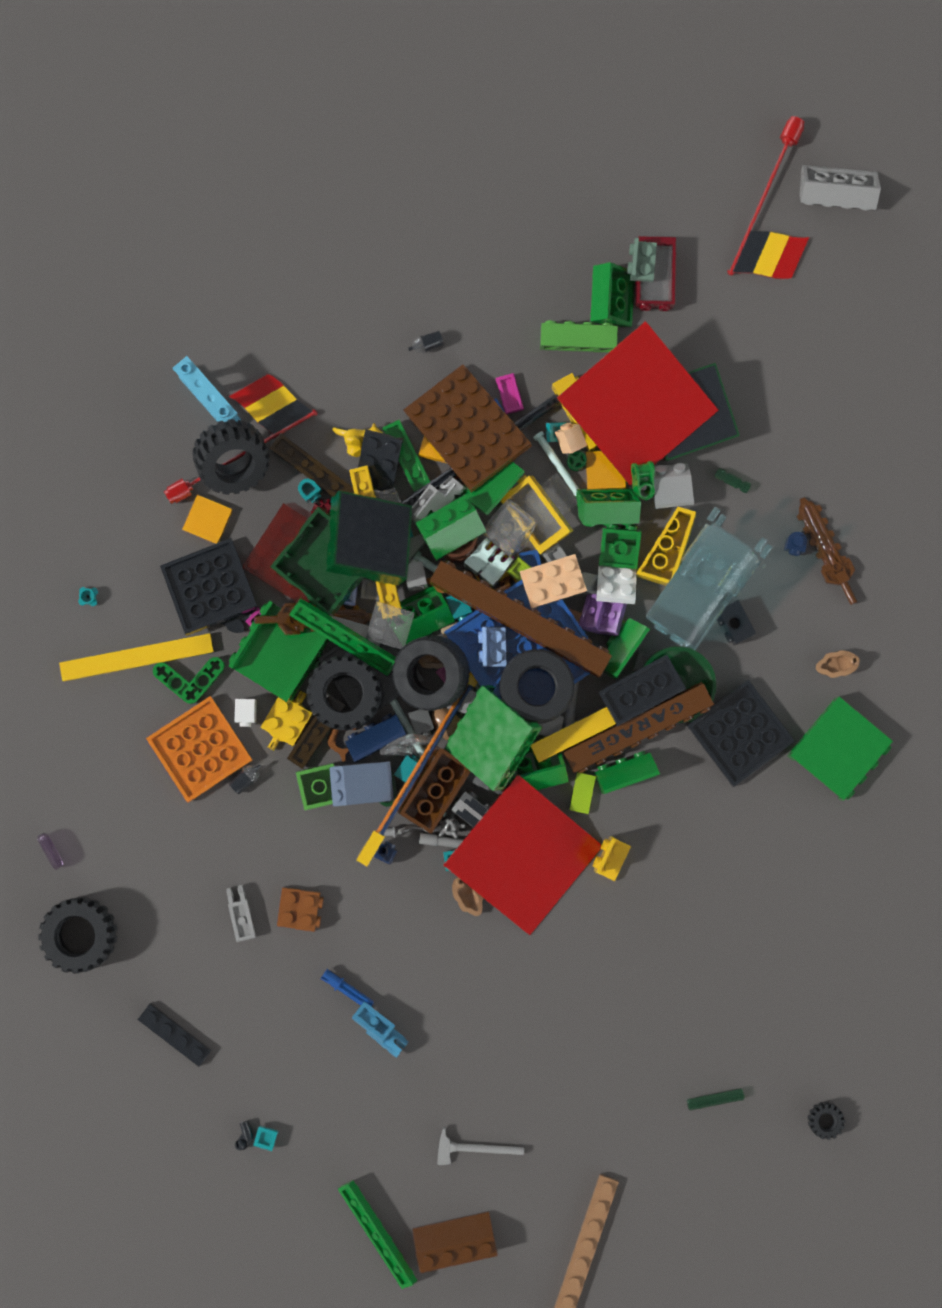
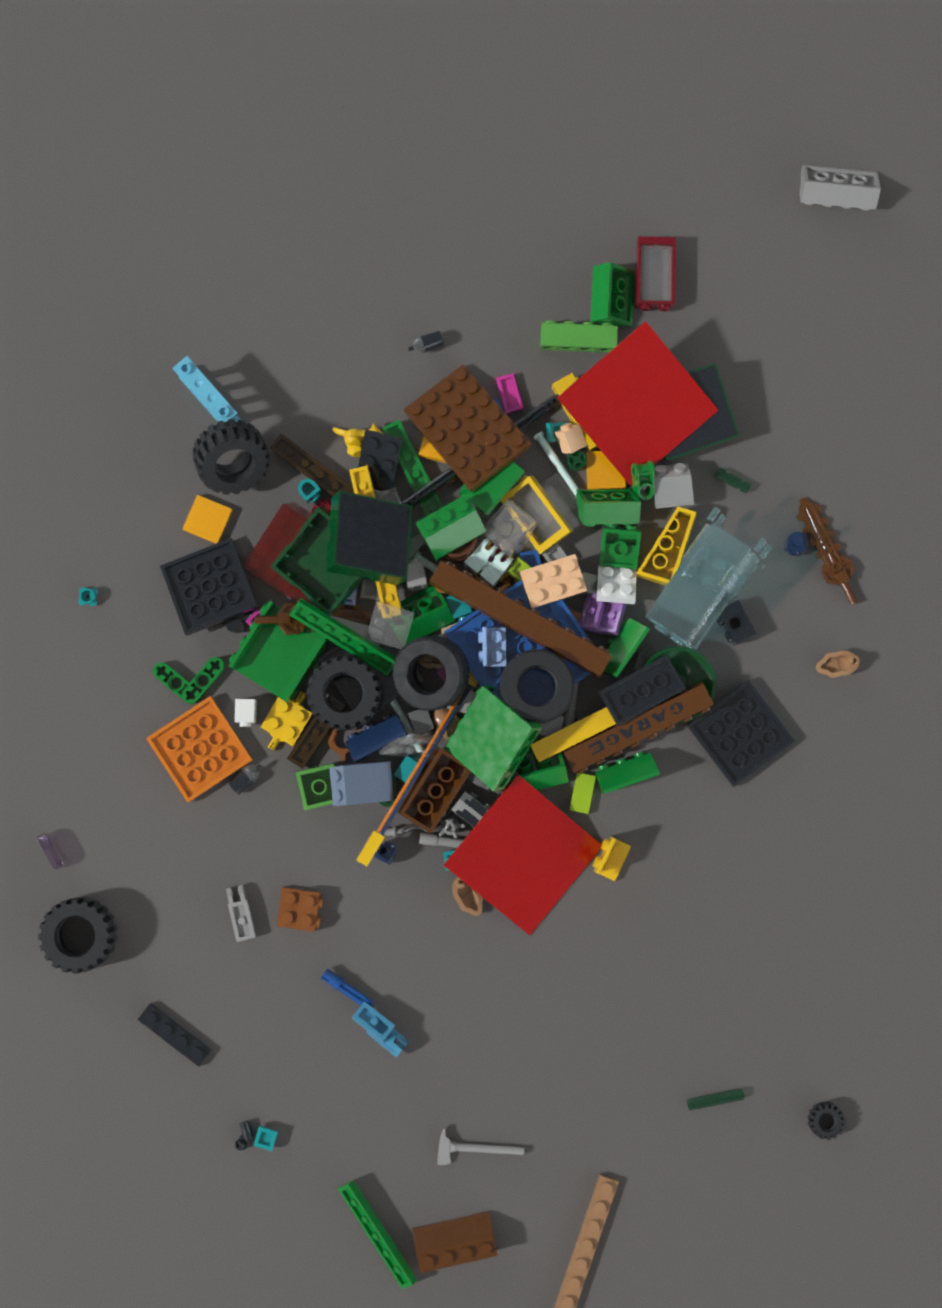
yellow tile [59,633,214,682] -> none
flag [163,374,318,504] -> none
light grey plate [411,476,465,522] -> none
sand green bracket [627,238,657,282] -> none
flag [727,116,809,279] -> none
green panel [787,697,893,801] -> none

